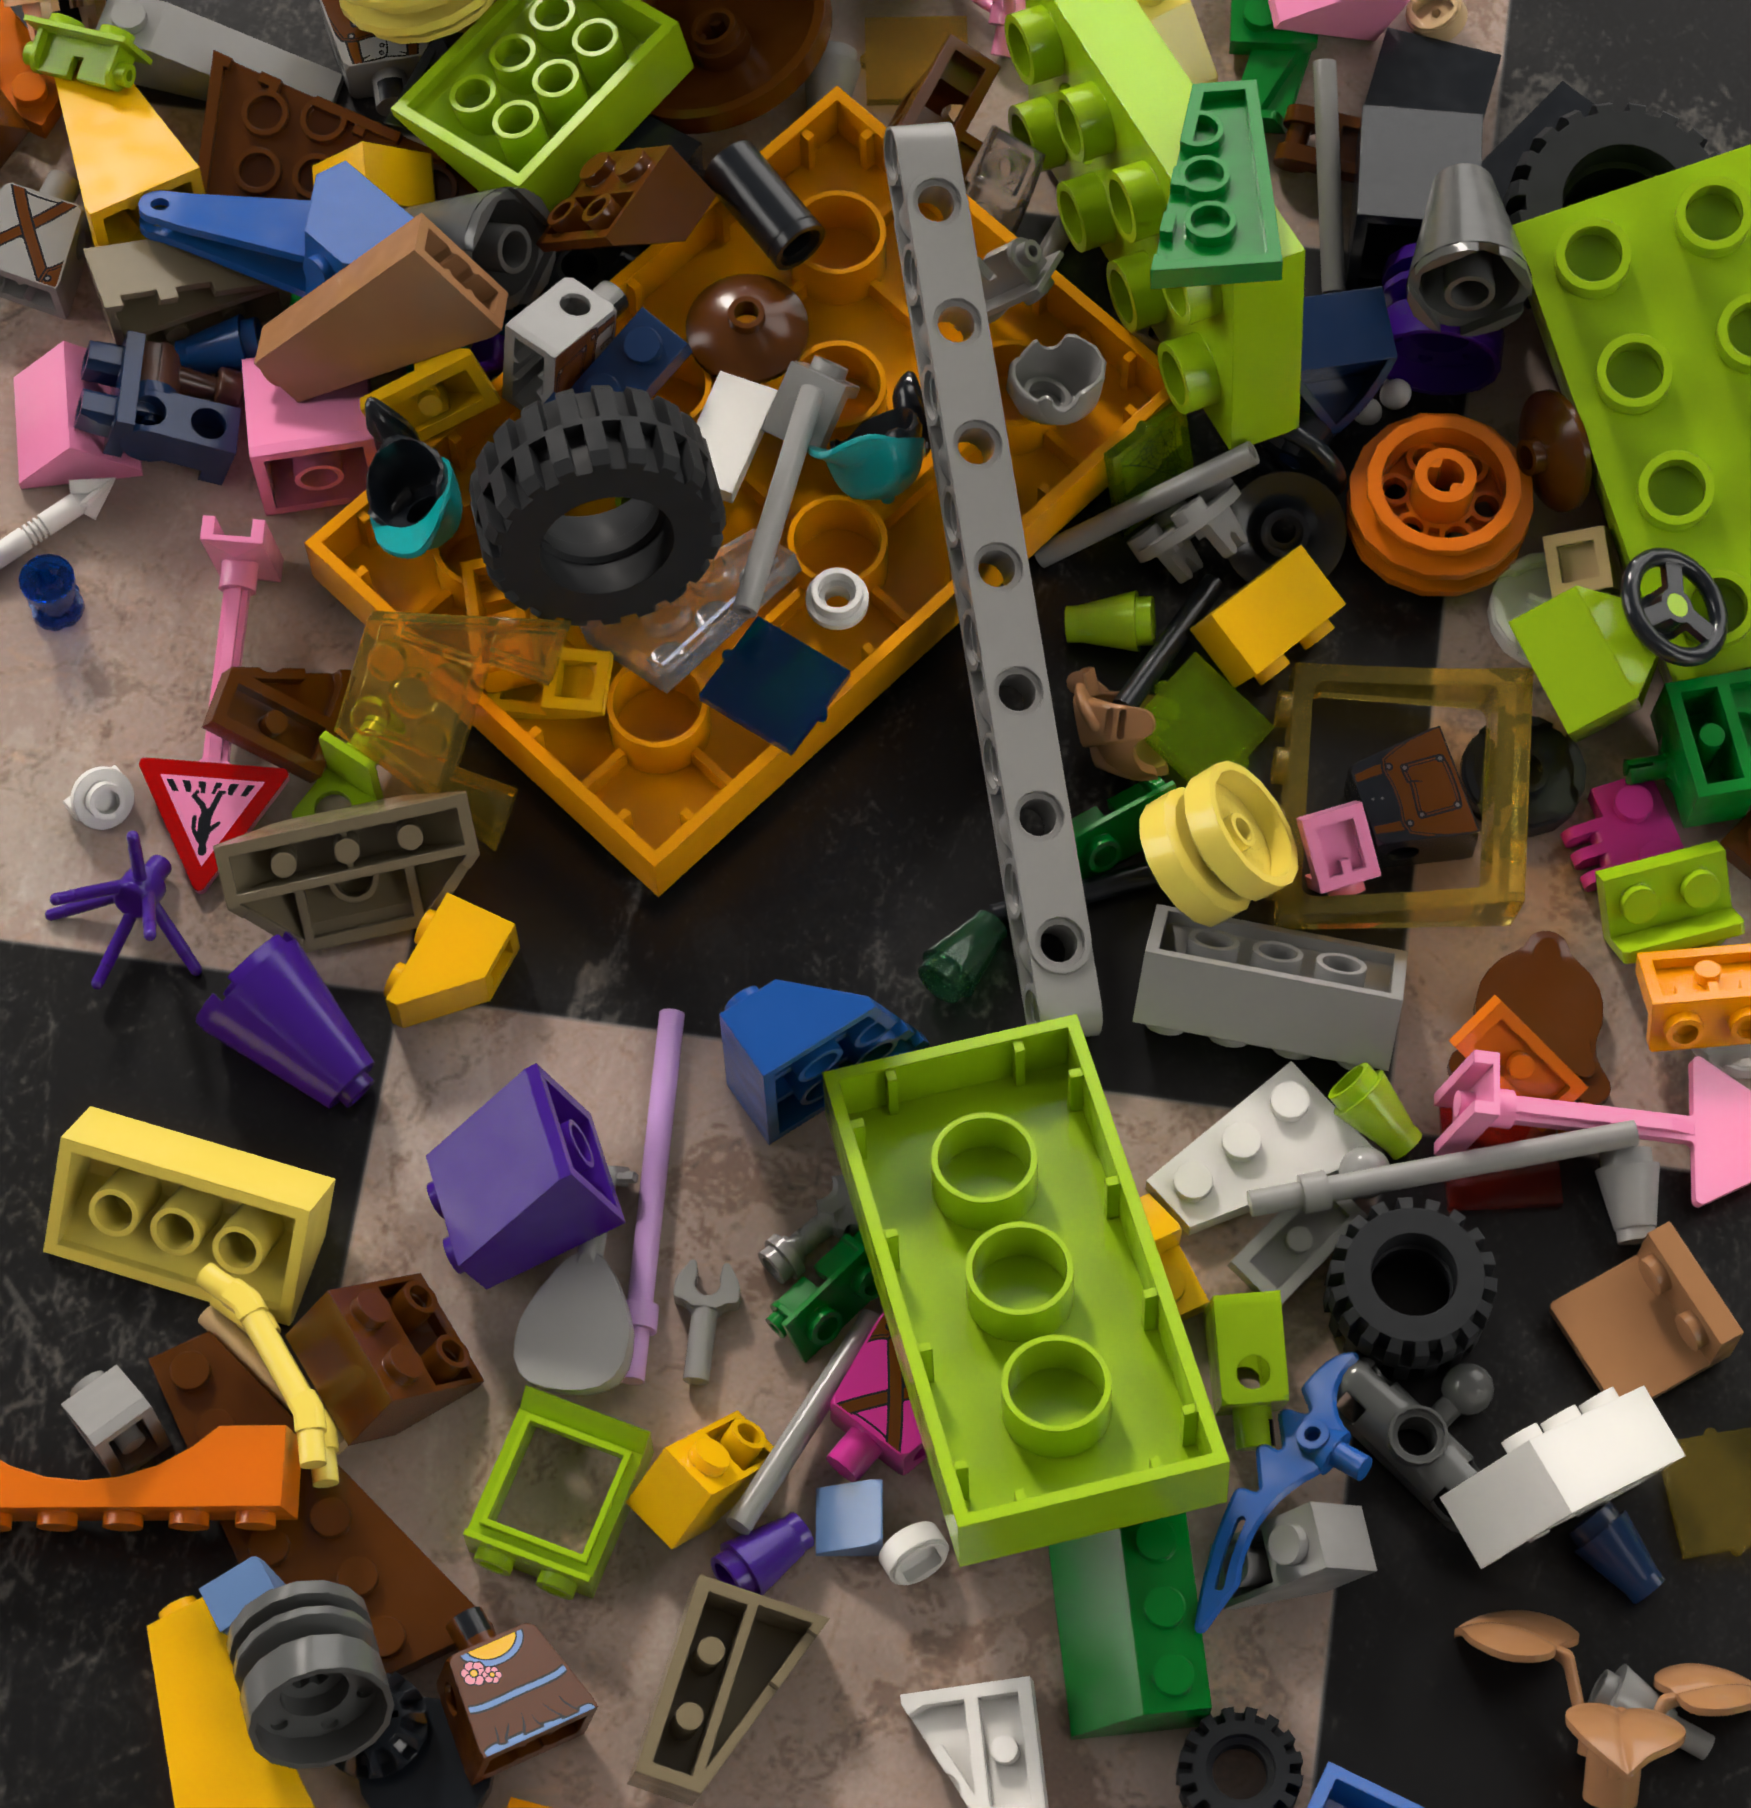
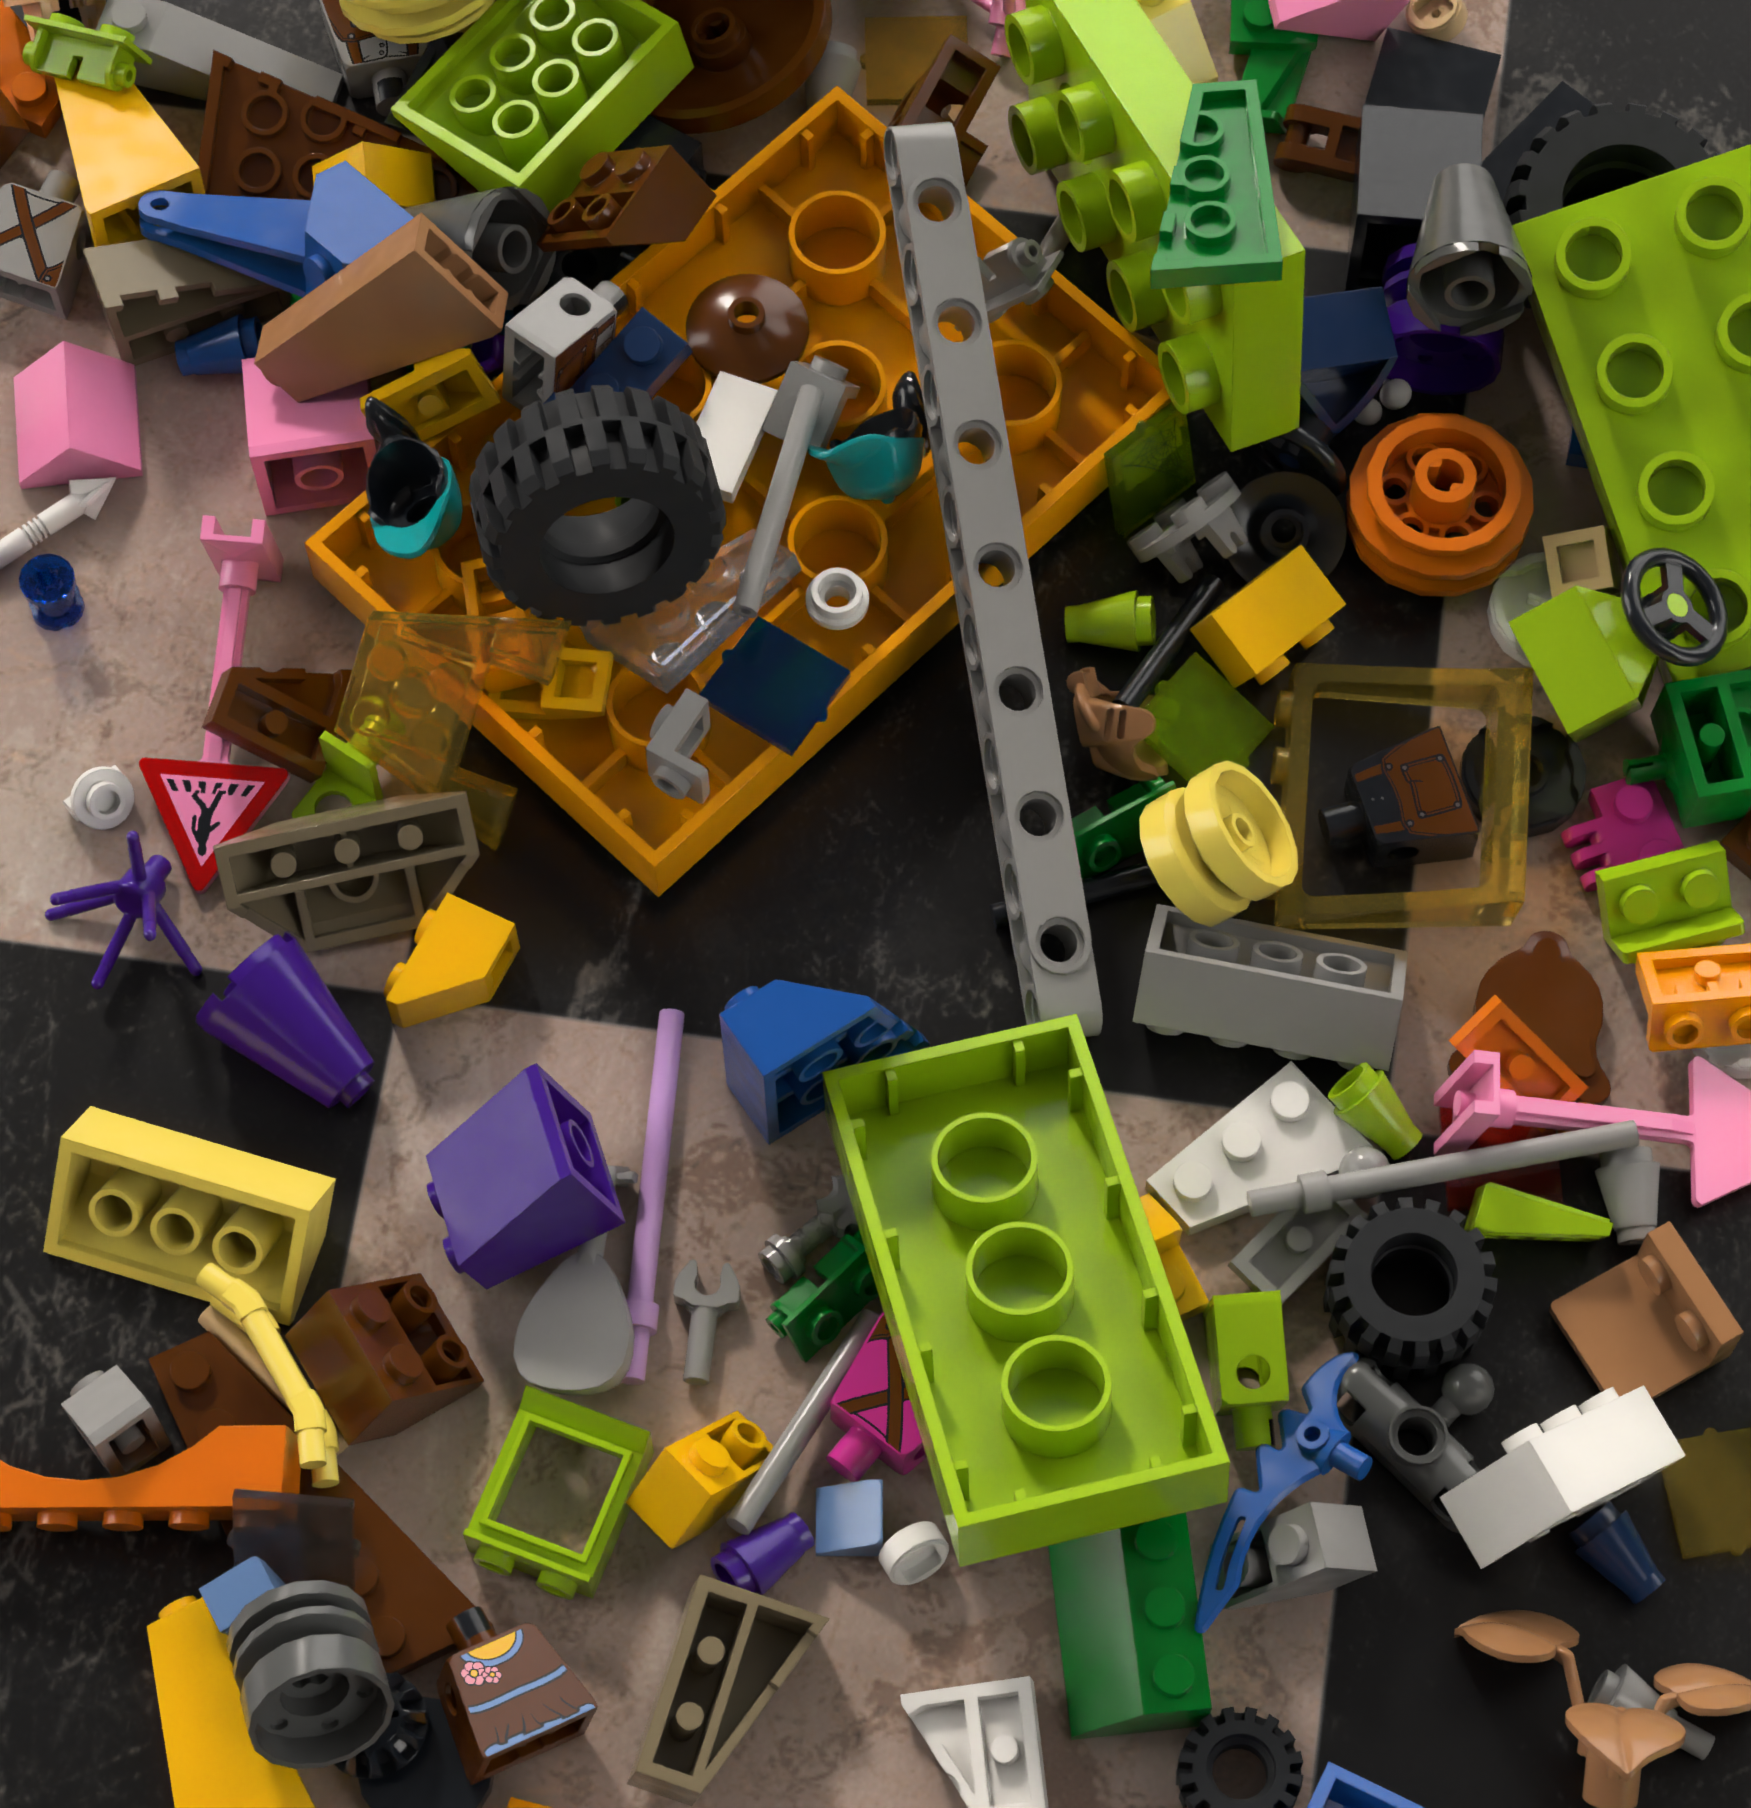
dark blue hips [74,330,243,486] -> none
black pin [704,140,825,270] -> none
clear green cone [918,910,1007,1003] -> none
clear slope [965,125,1046,235] -> none
light grey hair [1006,333,1107,425] -> none
light grey piece [1034,441,1260,568] -> none
bright pink bracket [1296,800,1382,900] -> none
light grey piece [1313,58,1346,294] -> none
reddish brown dish [1516,389,1592,513] -> none
none -> clear smoke piece [227,1489,362,1591]
none -> light grey bracket [645,688,711,804]
none -> lime slope [1464,1182,1613,1242]

